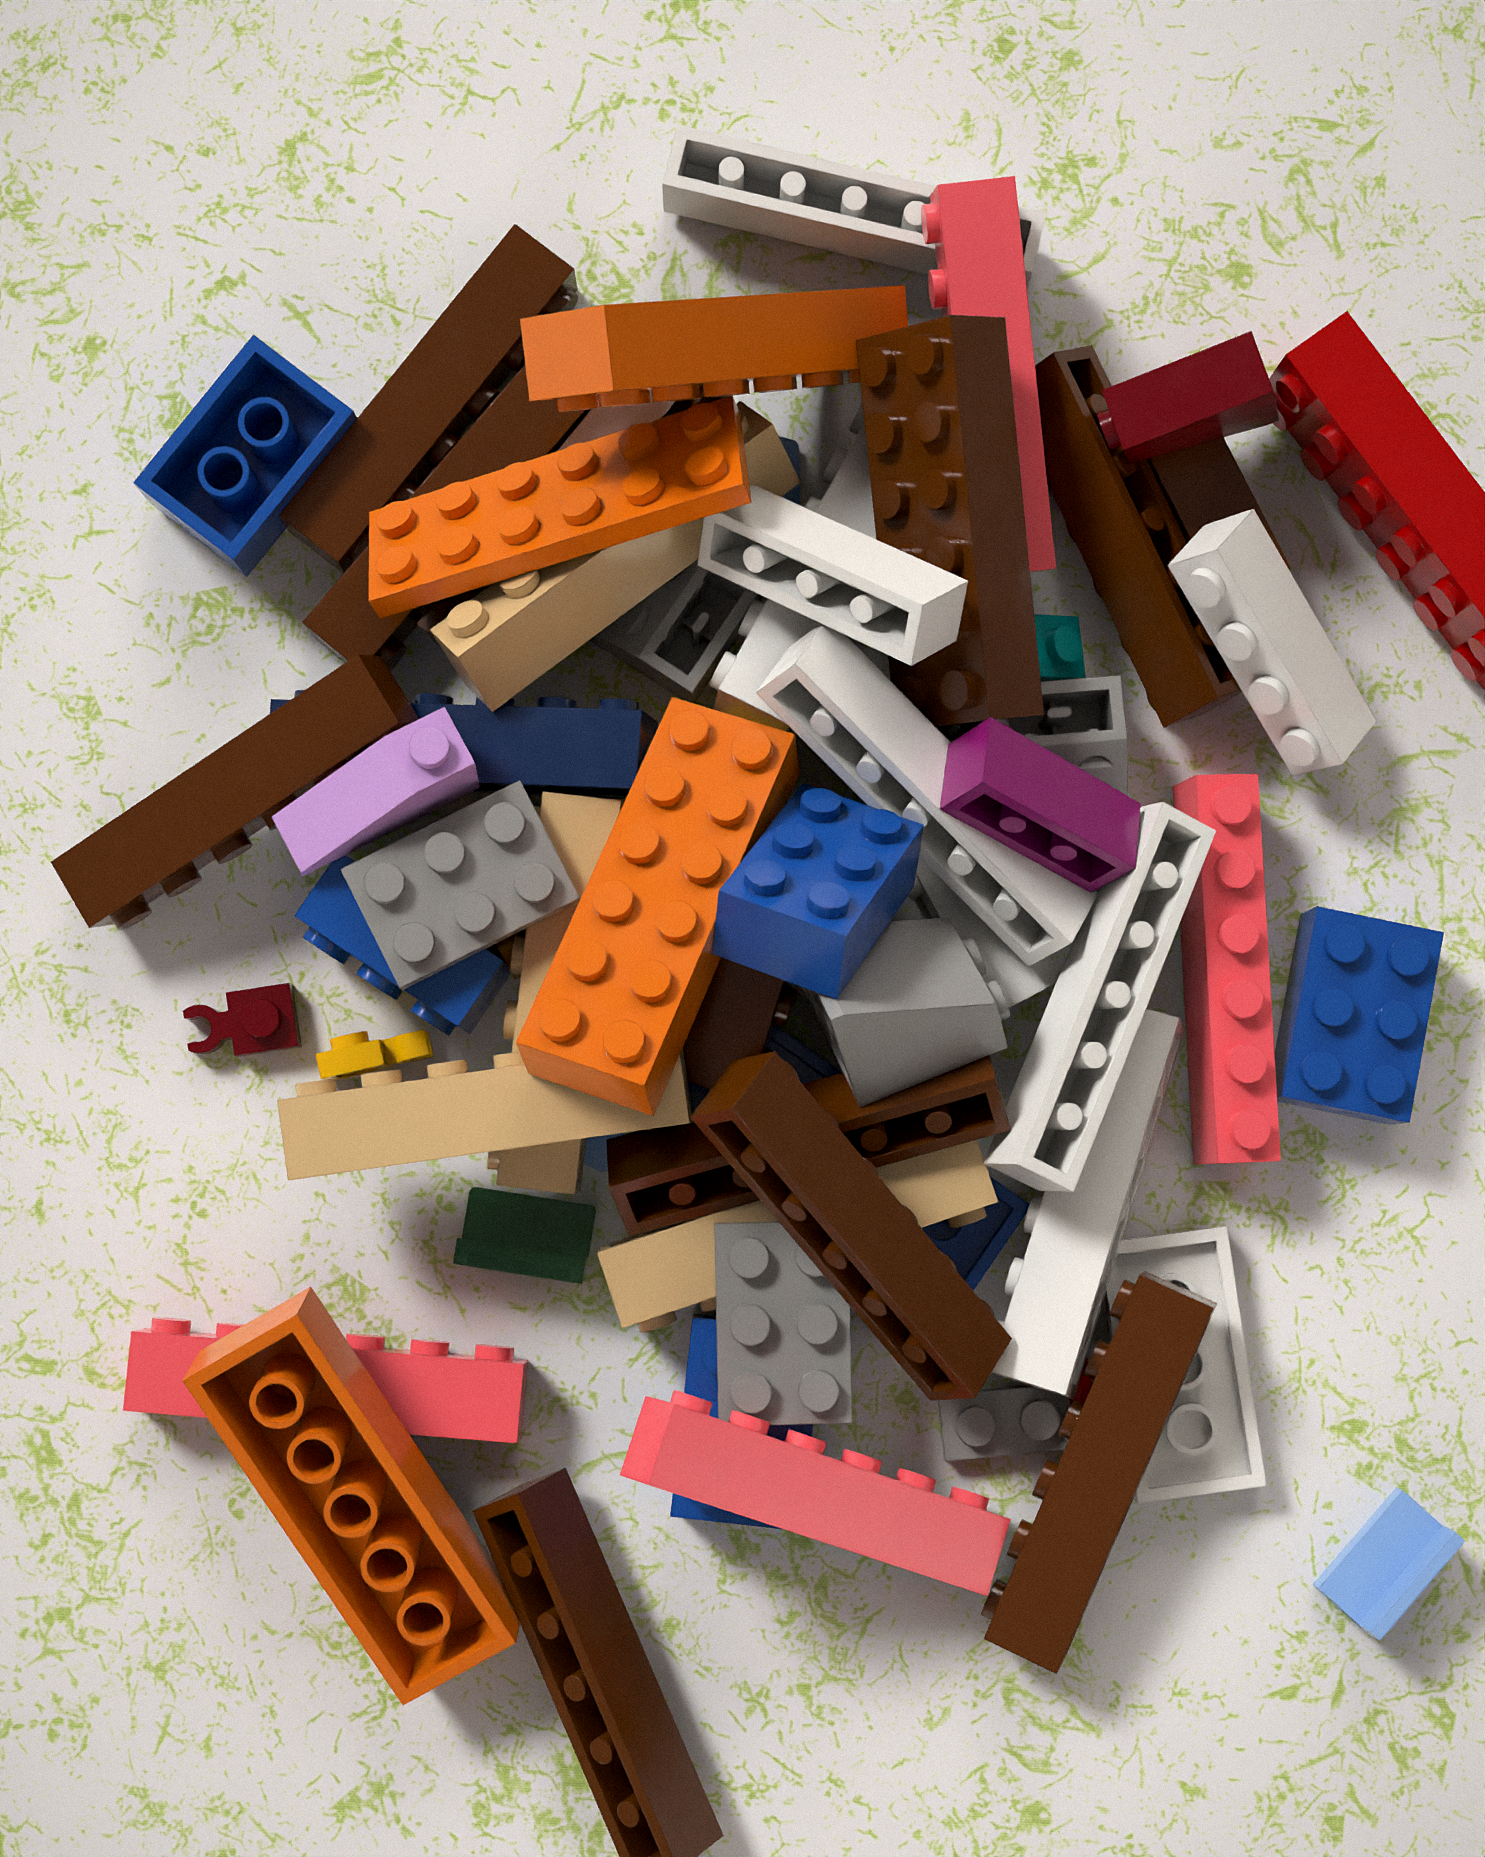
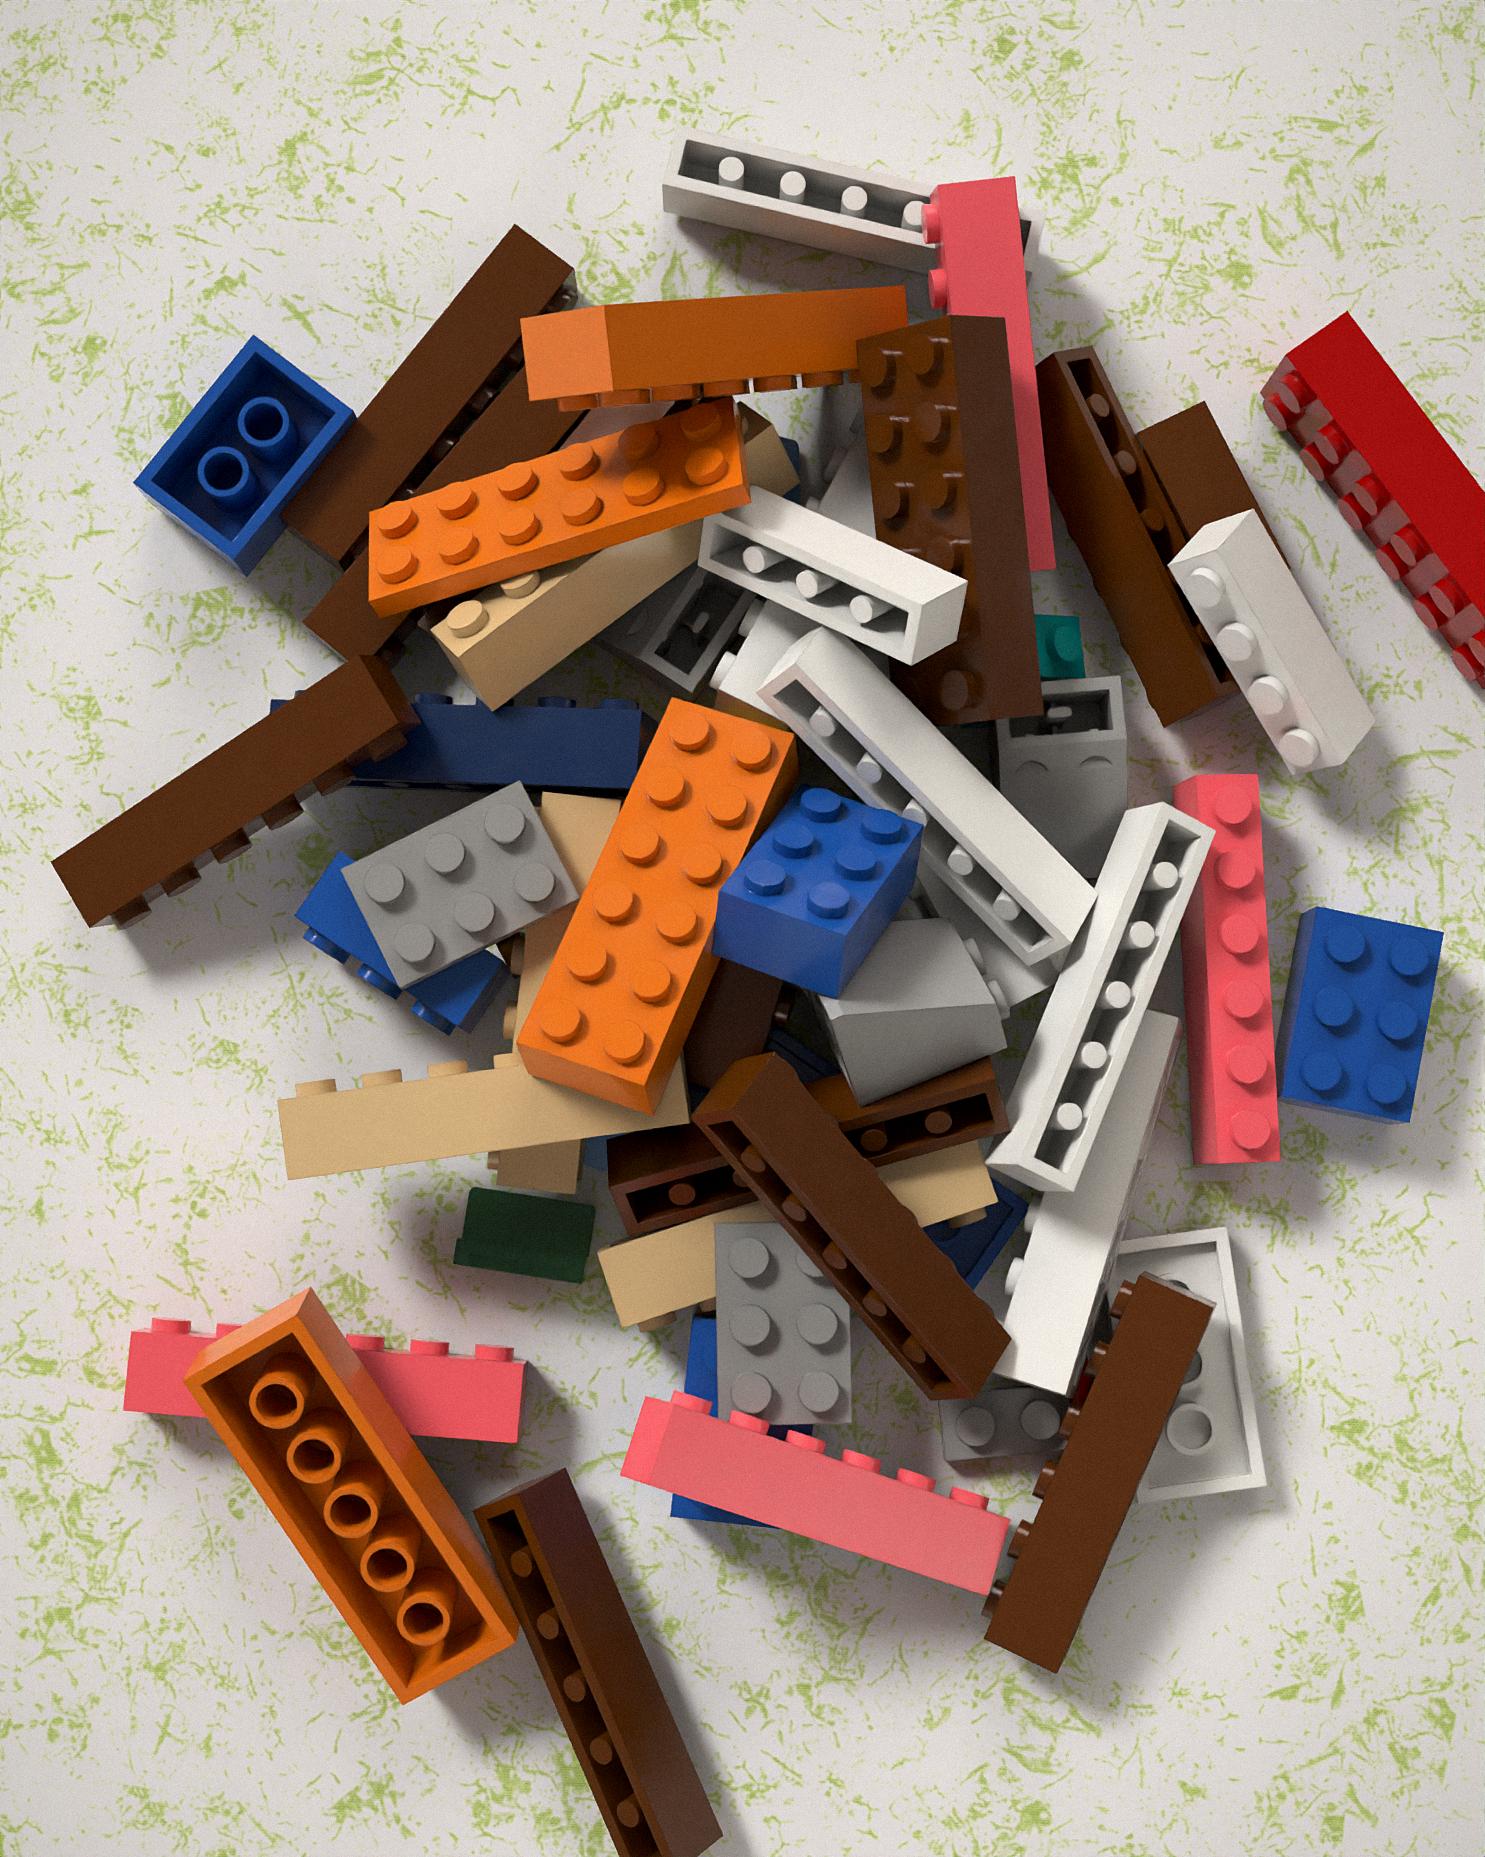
dark red plate [183,983,302,1057] -> none
lavender slope [272,707,480,876] -> none
yellow plate [315,1029,434,1081] -> none
magenta brick [940,717,1141,893] -> none
dark red slope [1097,331,1279,464] -> none
light blue panel [1313,1487,1465,1640] -> none

